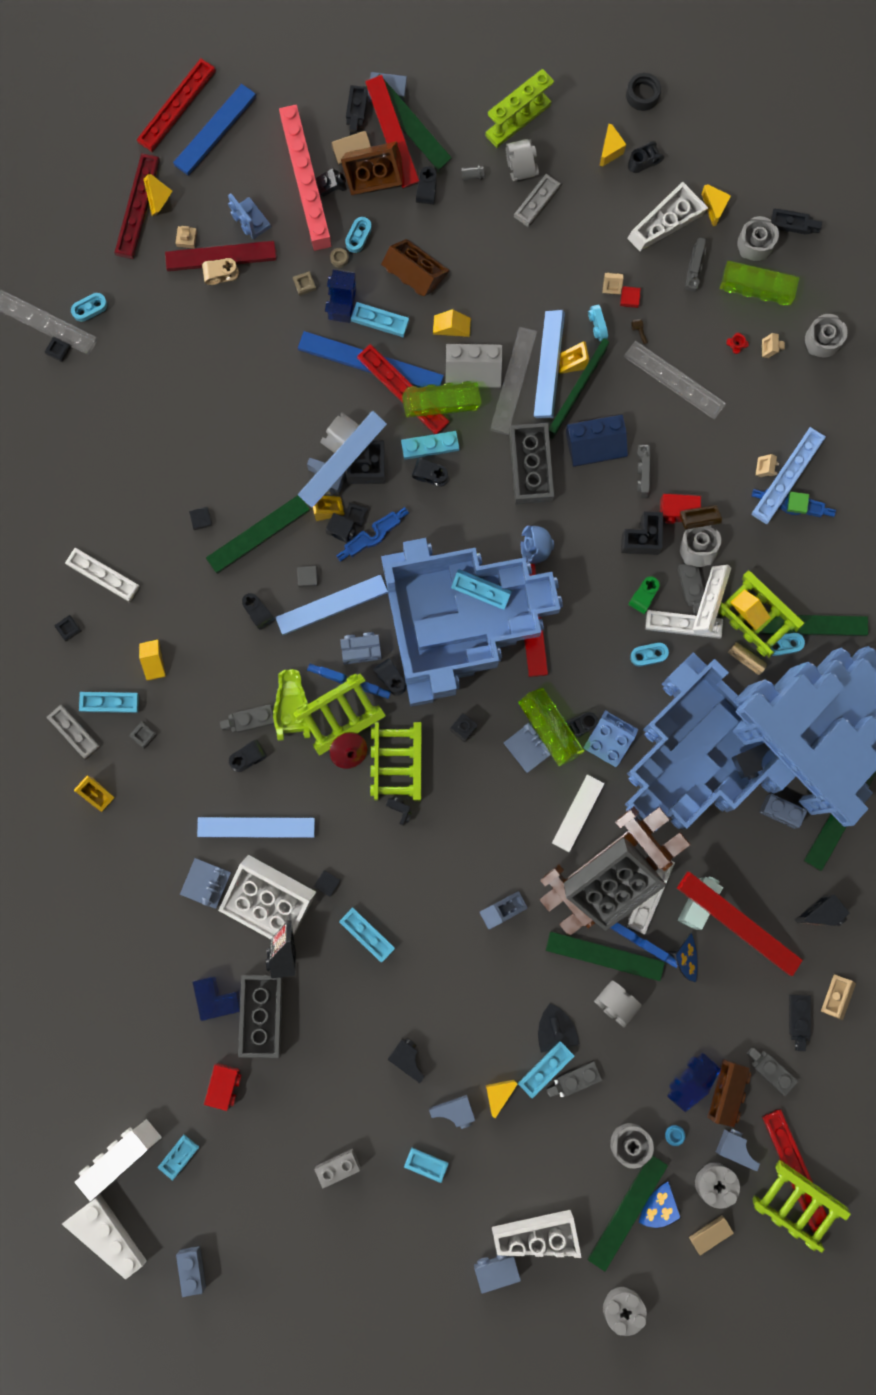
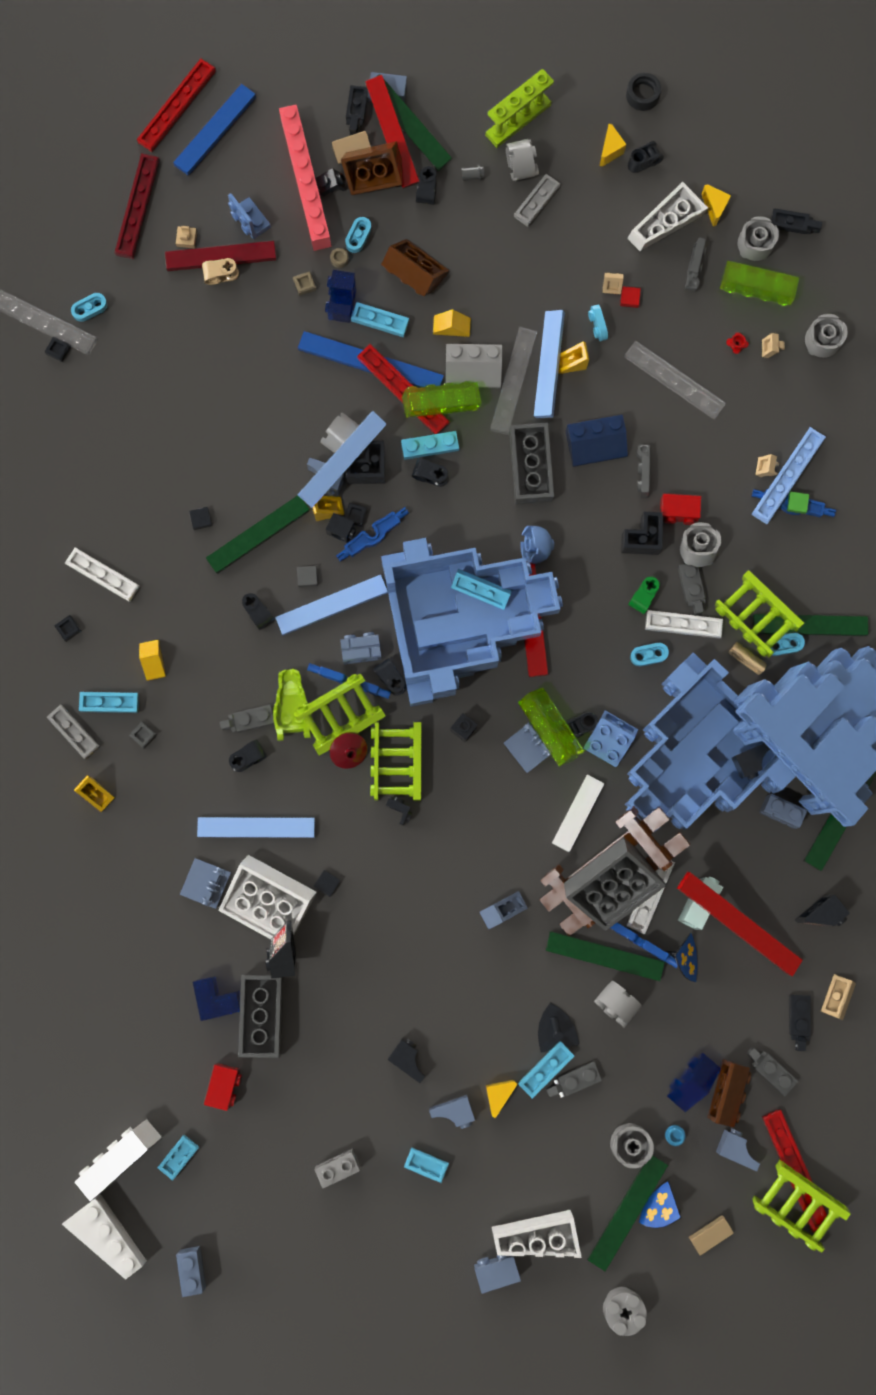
yellow slope [144,174,172,216] -> none
medium azure plate [339,907,395,963] -> none
dark green tile [548,338,609,439] -> none
dark brown hand [631,319,648,345] -> none
dark brown tile [679,505,722,530] -> none
white tile [692,565,731,634] -> none
light grey brick [695,1162,740,1209] -> none
yellow slope [730,590,771,630] -> none

